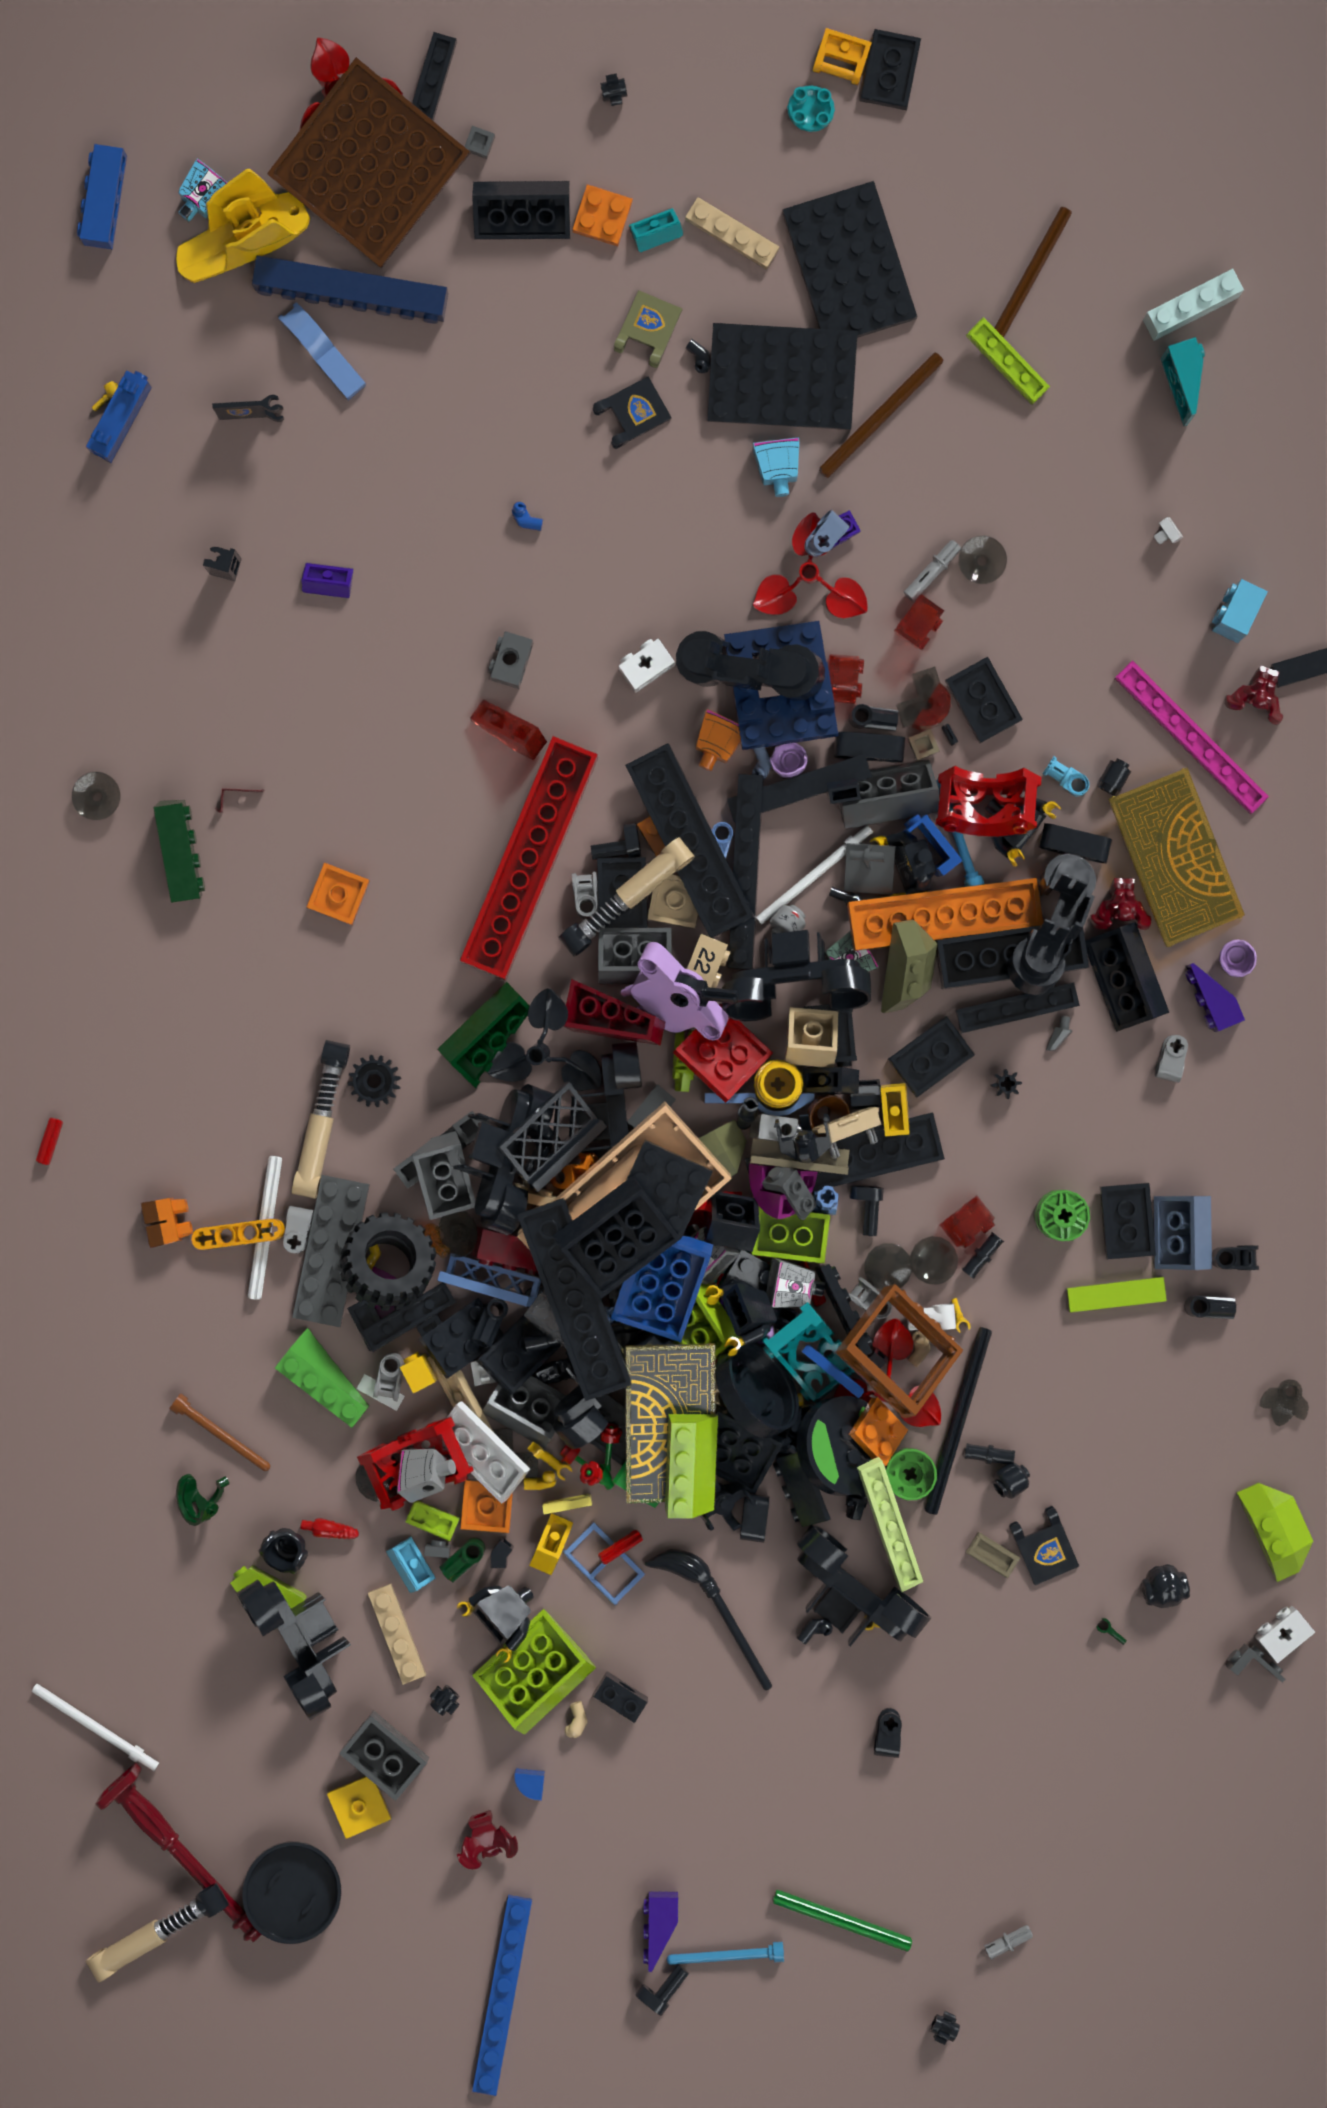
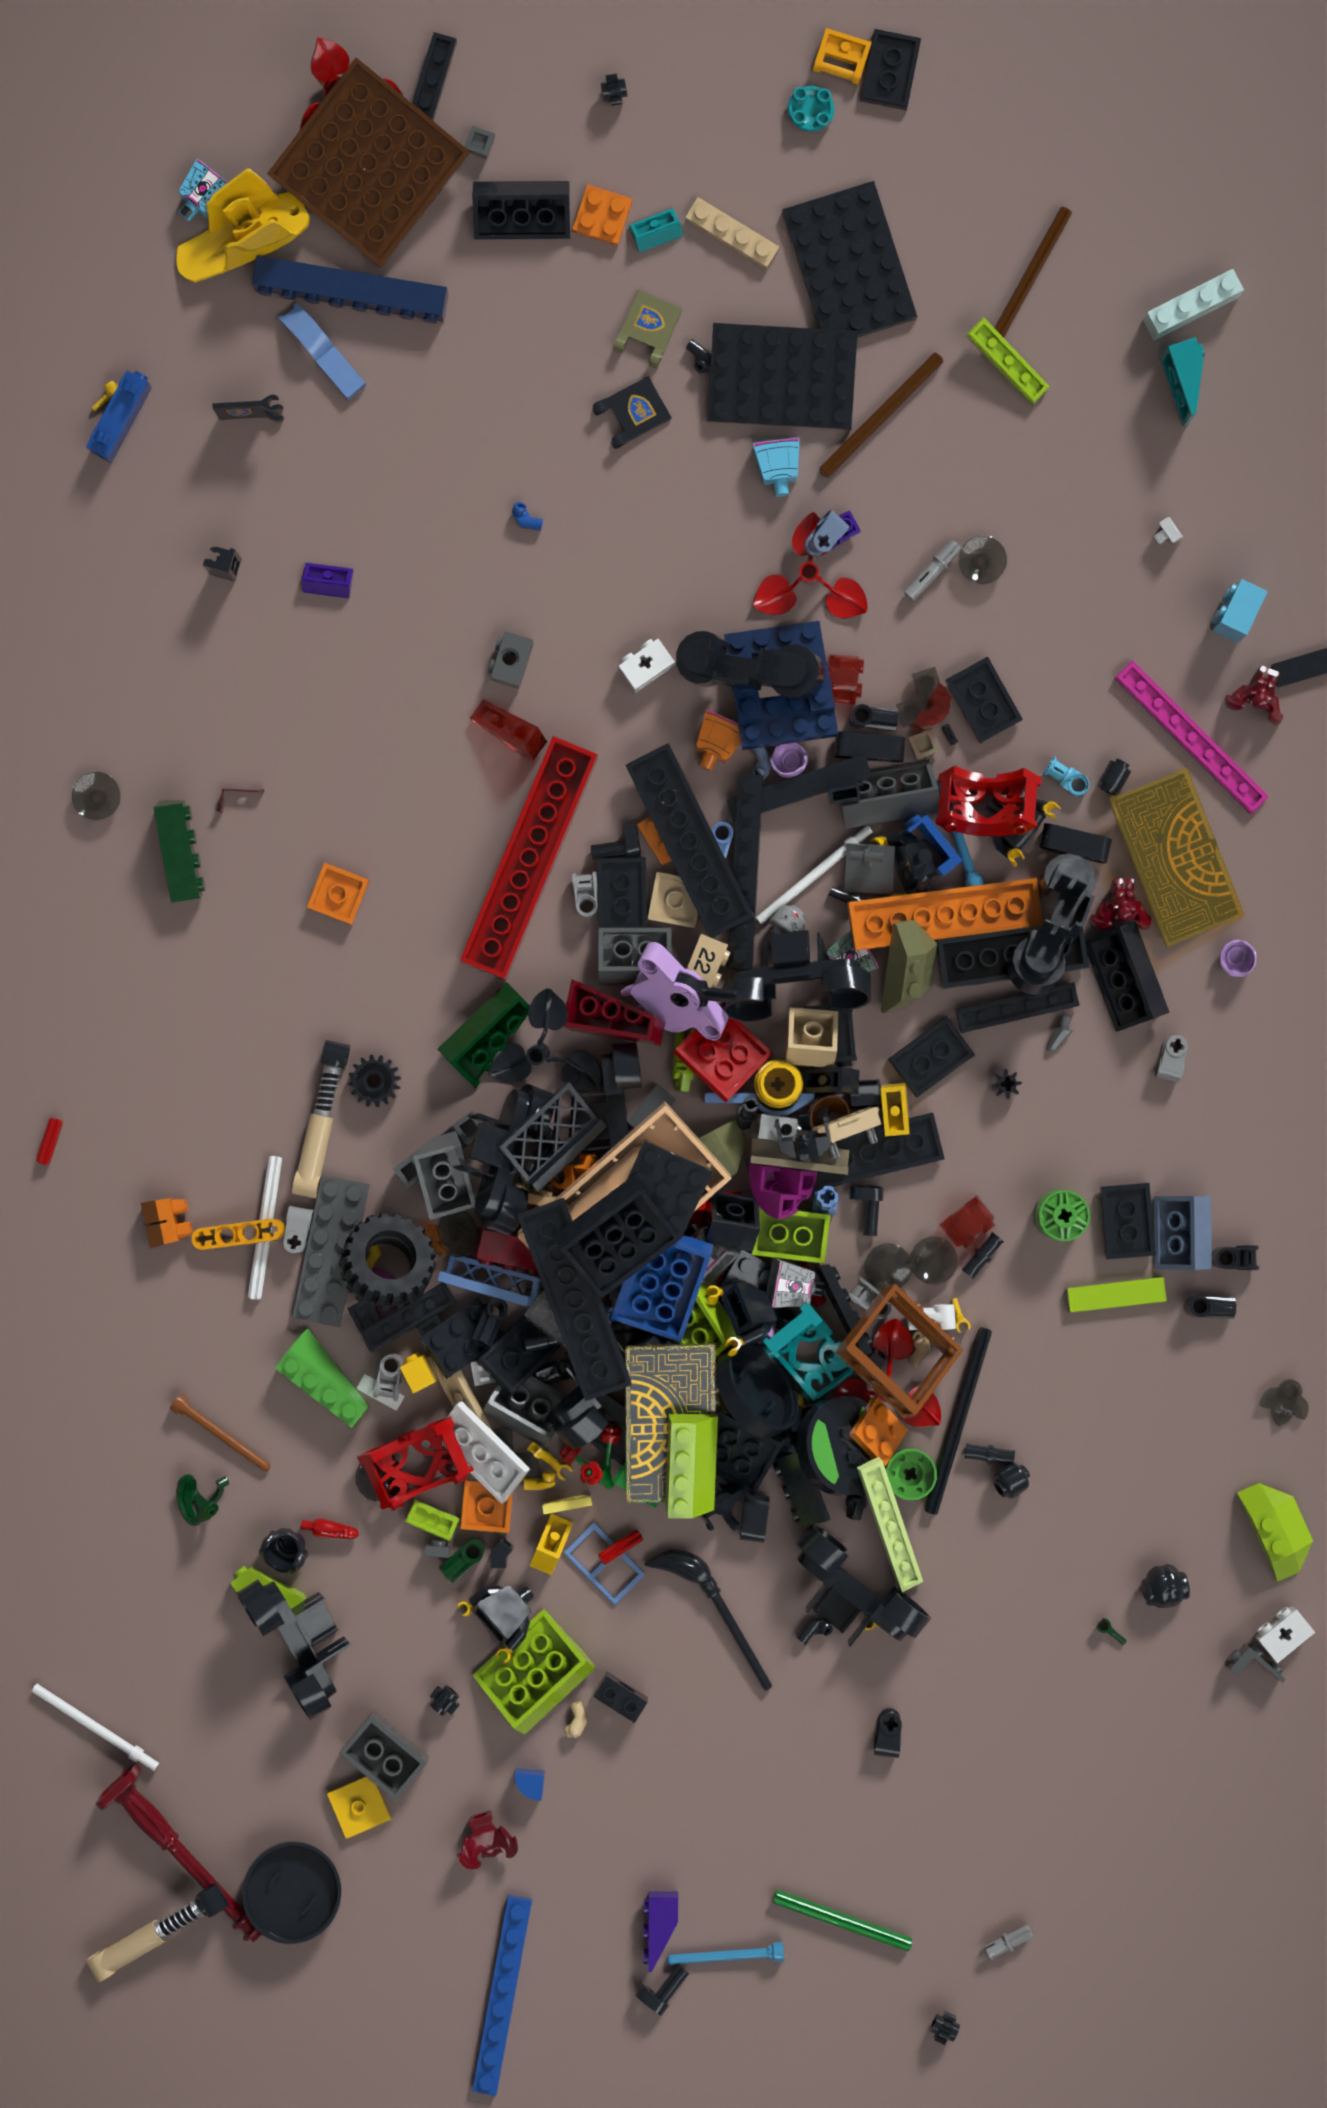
blue brick [77,144,127,250] -> none
tan plate [368,1583,426,1685] -> none
medium azure slope [386,1537,436,1593] -> none
light grey torso [397,1449,456,1503] -> none
piece [558,837,695,957] -> none
dark grey bracket [762,1166,817,1220] -> none
blue tile [801,1344,864,1398] -> none
clear red cylinder [894,594,944,650] -> none
dark tan tile [966,1531,1020,1579] -> none
black flag [1009,1506,1079,1585] -> none
dark purple slope [1185,963,1245,1032] -> none

